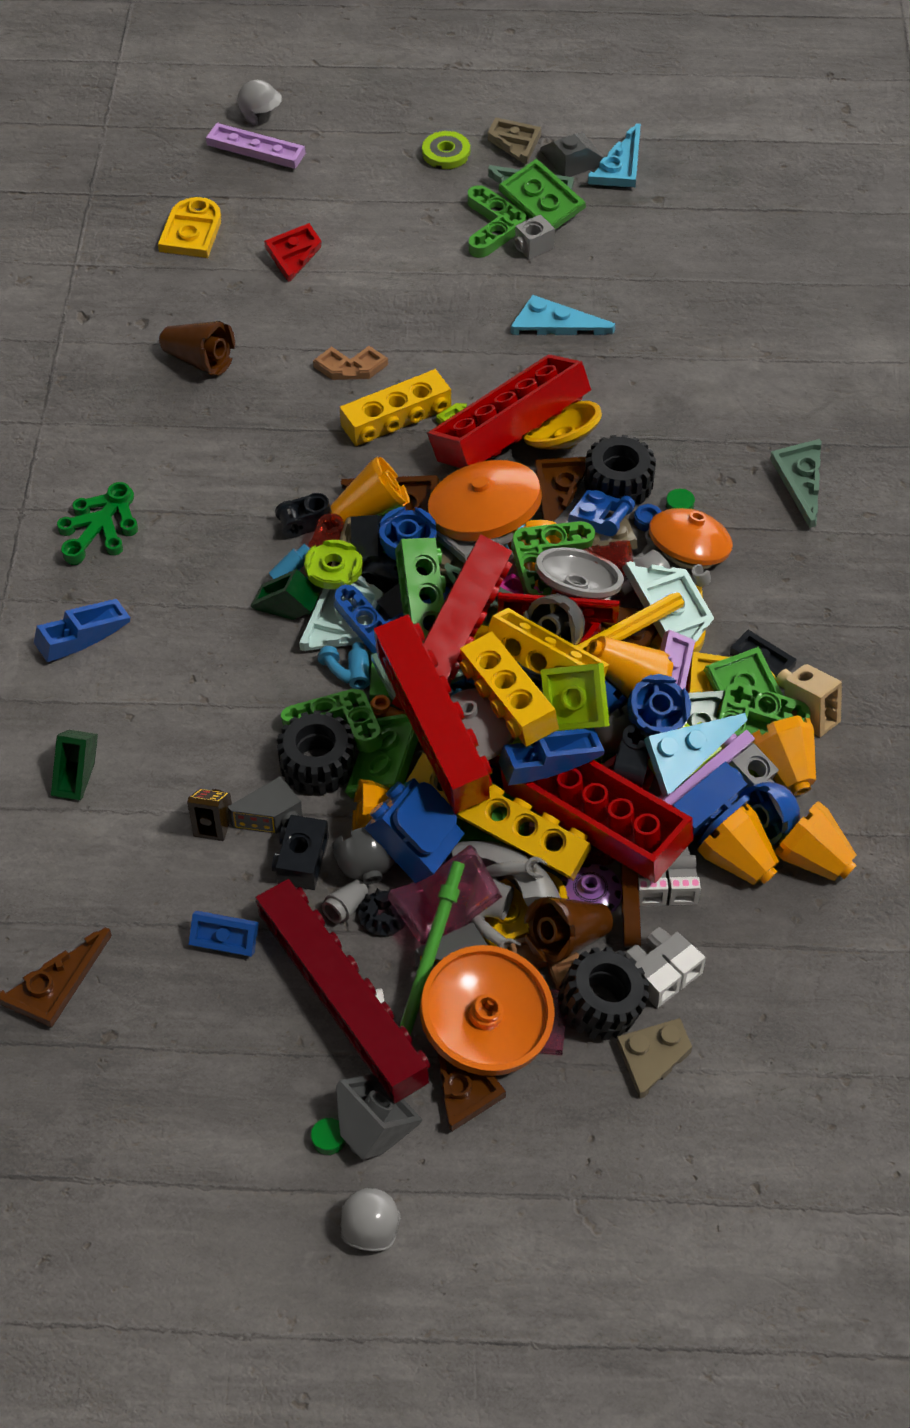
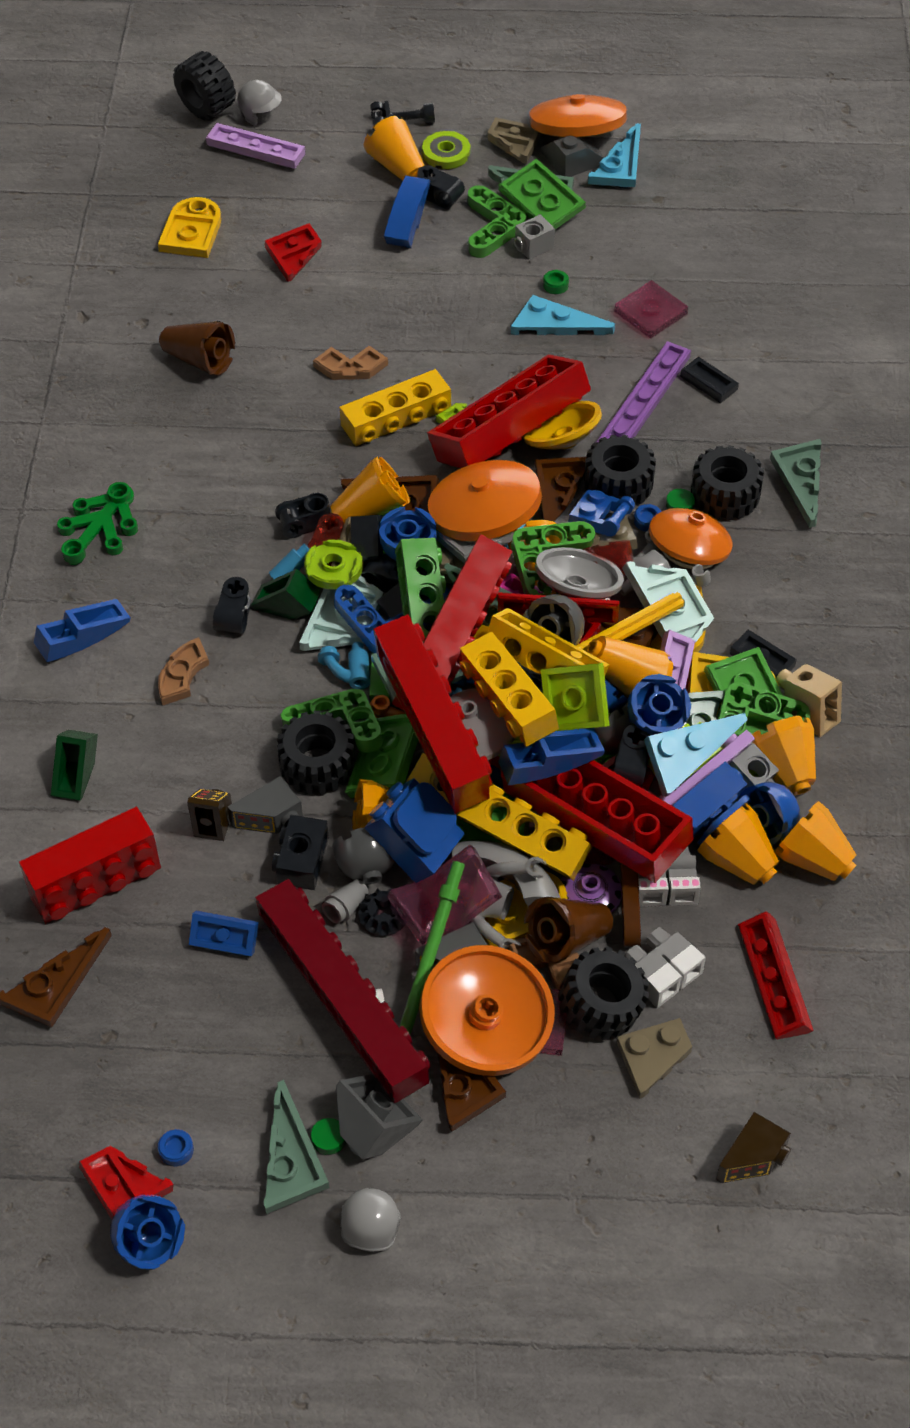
none -> red brick [19,806,161,924]
none -> red wing [79,1145,174,1219]
none -> blue cylinder [110,1195,185,1269]
none -> medium nougat tile [158,637,209,705]
none -> blue tile [158,1129,194,1167]
none -> black tyre [173,51,236,120]
none -> black piece [213,577,251,634]
none -> sand green wing [264,1080,329,1214]
none -> light orange cone [363,116,425,181]
none -> black bar [370,100,435,132]
none -> blue slope [384,176,430,248]
none -> black piece [417,166,465,209]
none -> orange dish [529,94,627,137]
none -> green tile [543,270,569,294]
none -> medium lavender tile [596,341,691,443]
none -> clear pink tile [614,280,688,339]
none -> black tile [680,356,739,403]
none -> black tyre [691,445,764,520]
none -> dark brown slope [716,1112,791,1183]
none -> red slope [738,911,814,1040]

